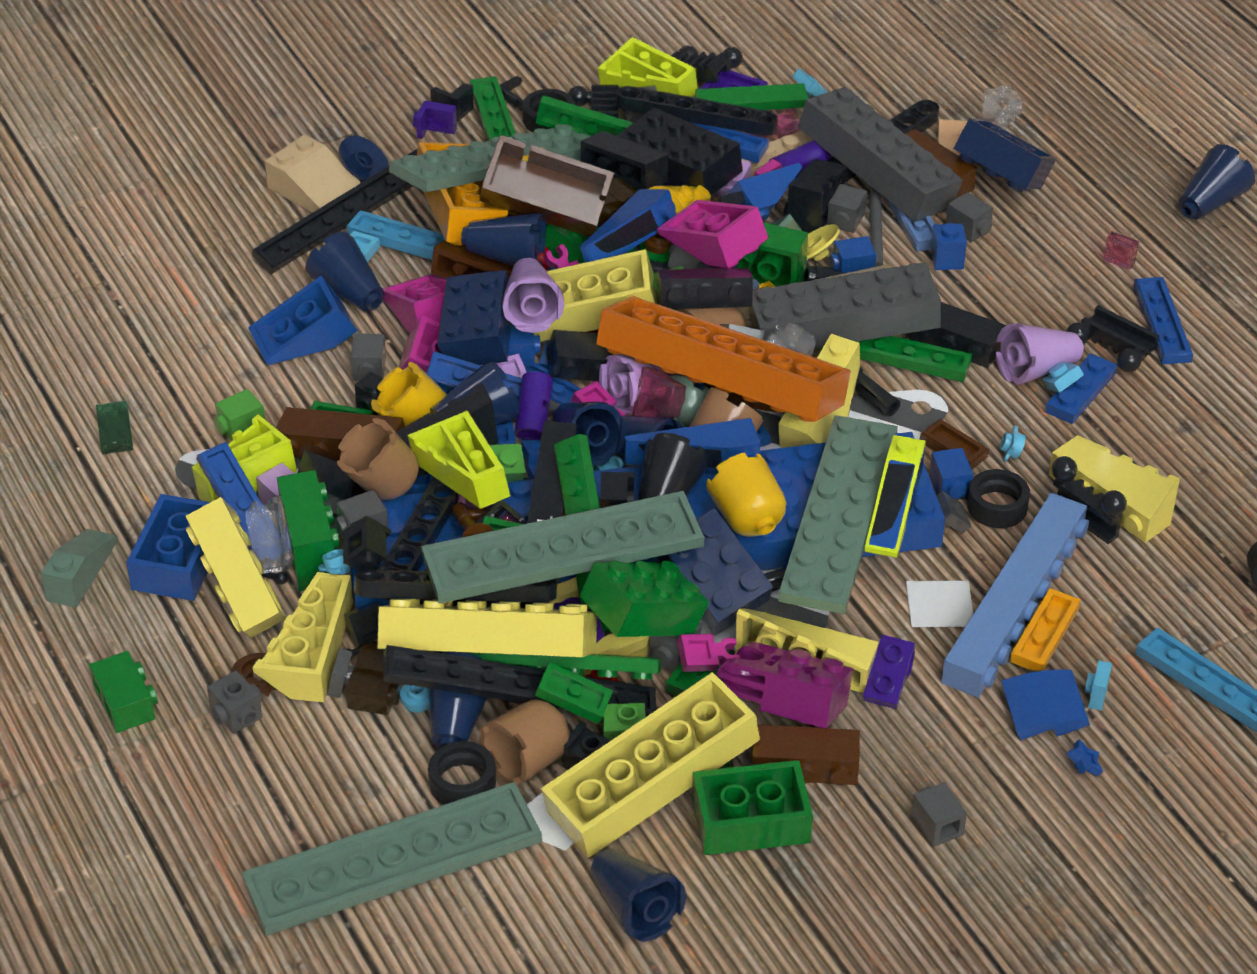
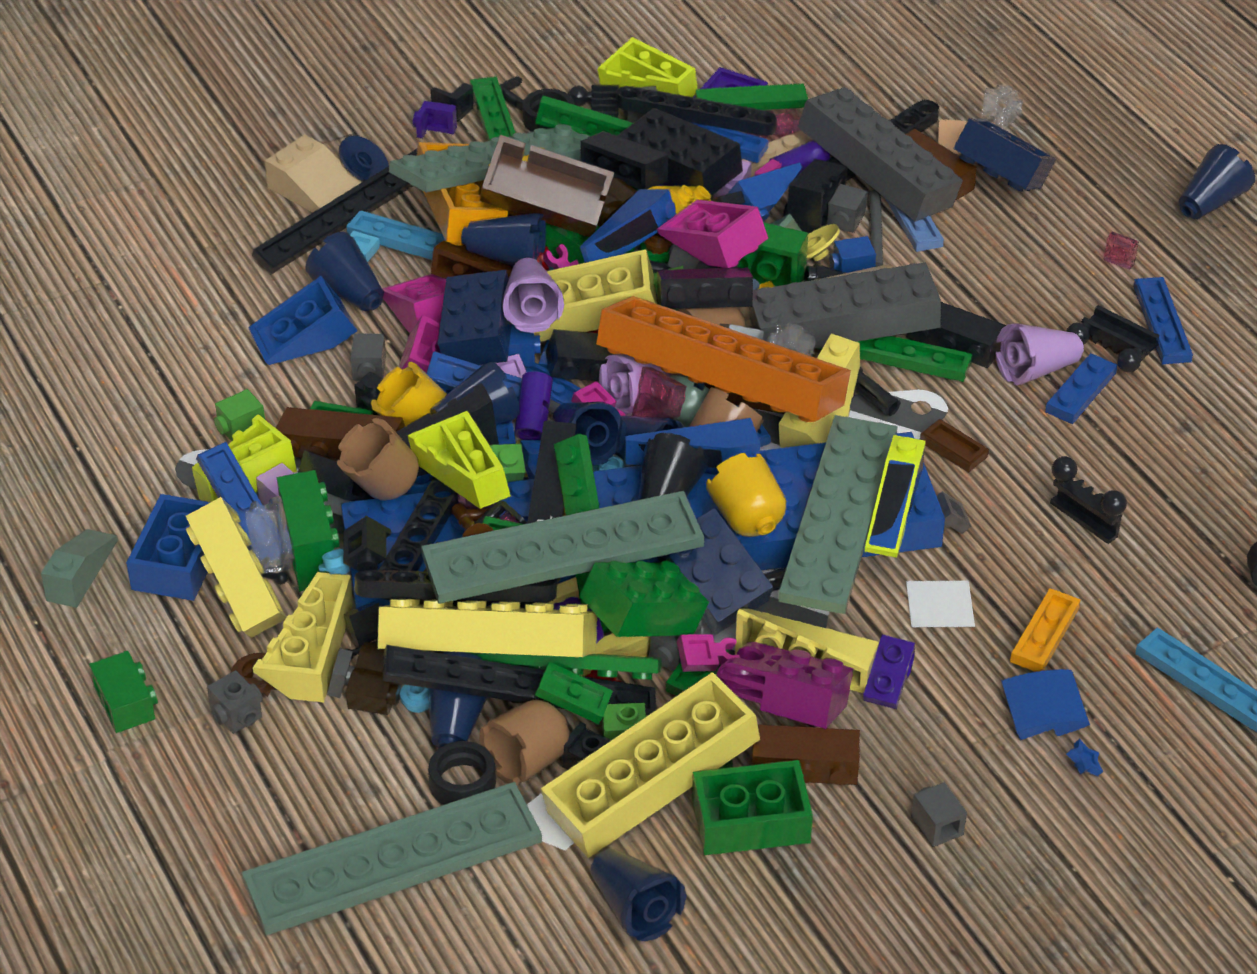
clear green tile [96,401,134,455] -> none
dark grey brick [334,490,389,536] -> none
black brick [601,472,634,508] -> none
black gear [671,45,743,83] -> none
medium azure plate [792,68,828,98] -> none
blue brick [929,448,973,499] -> none
blue brick [931,223,967,270] -> none
medium blue brick [941,493,1089,698] -> none
dark grey brick [946,192,993,242] -> none
black tyre [967,469,1030,529] -> none
medium azure plate [999,425,1026,462] -> none
medium azure plate [1042,362,1084,393] -> none
light yellow wedge [1049,435,1180,543] -> none
medium azure plate [1085,660,1112,711] -> none

